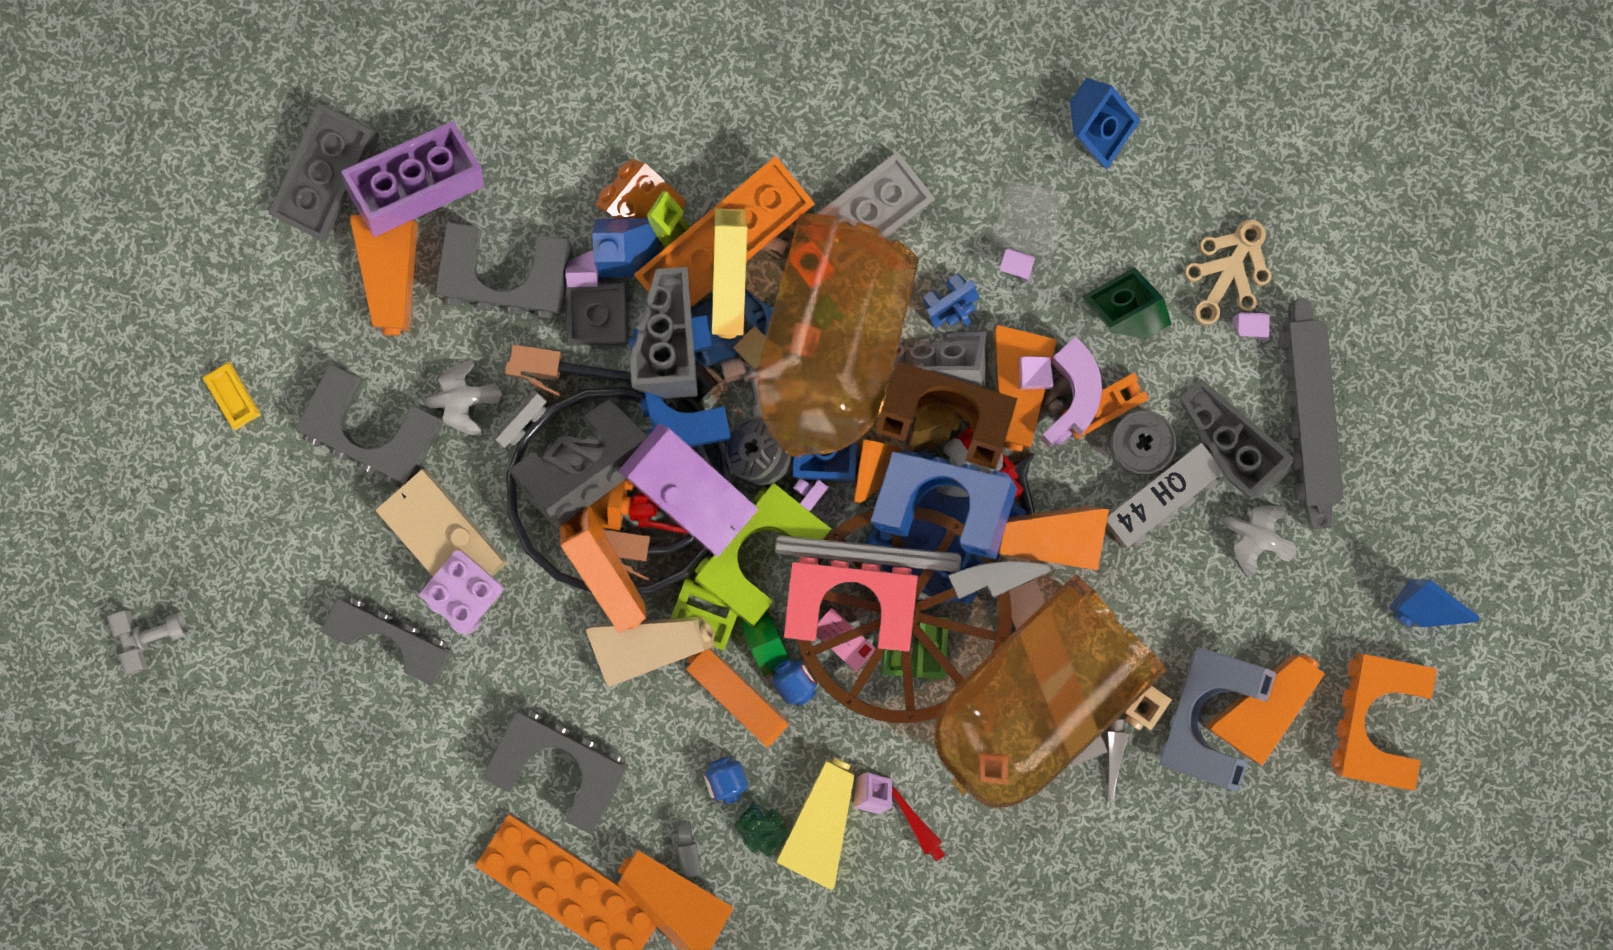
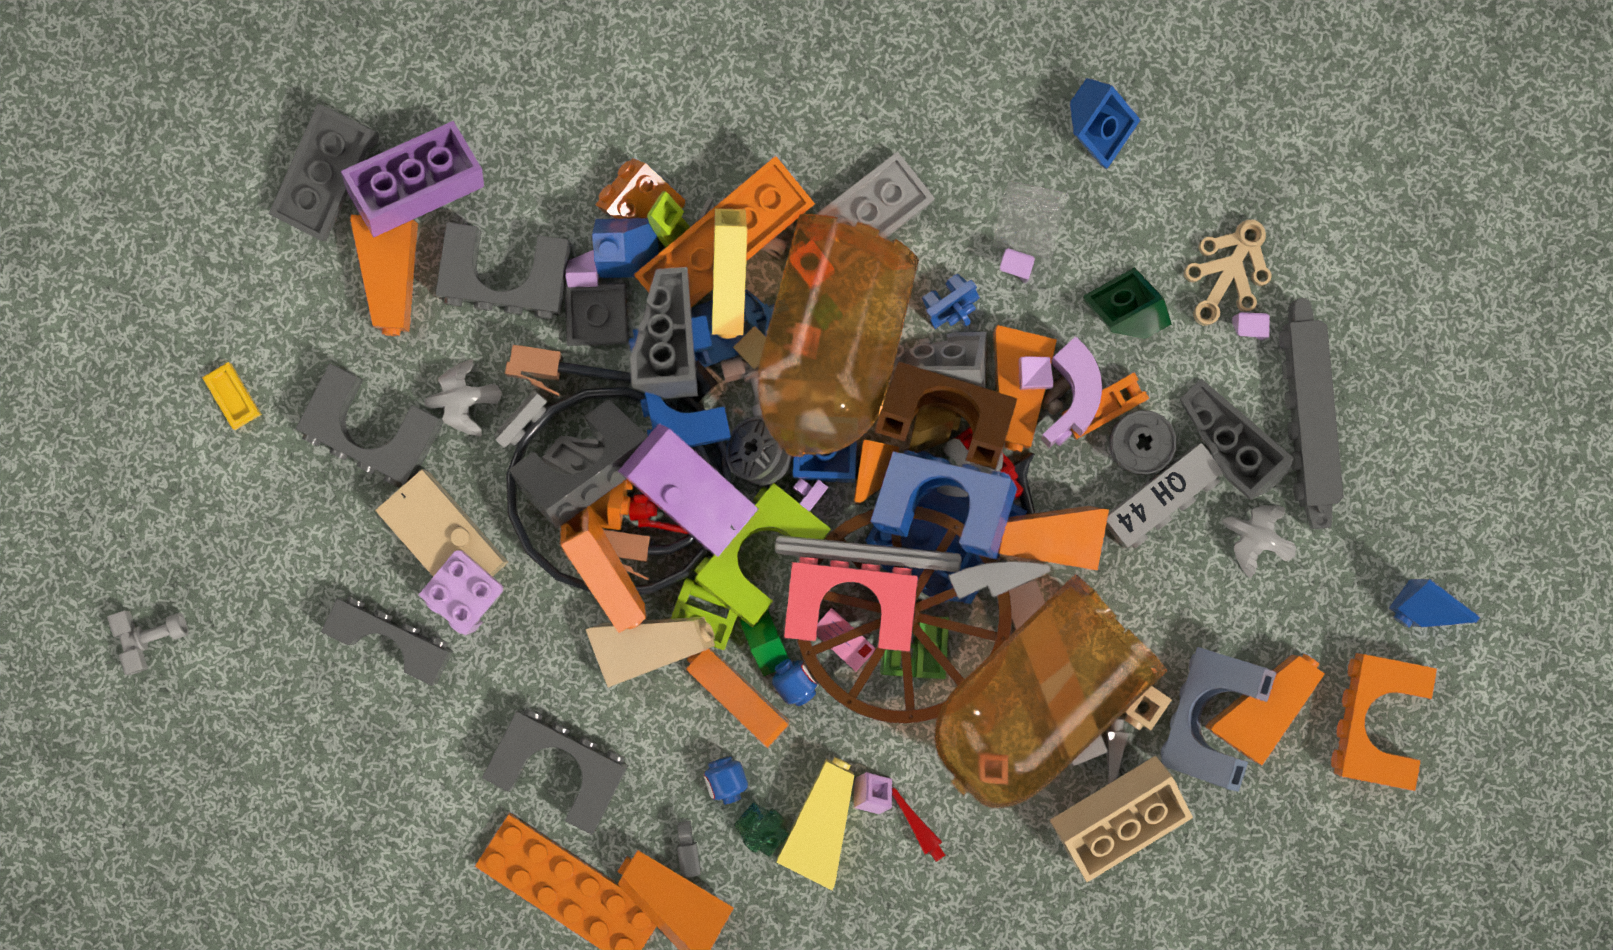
none -> tan brick [1050,755,1193,882]

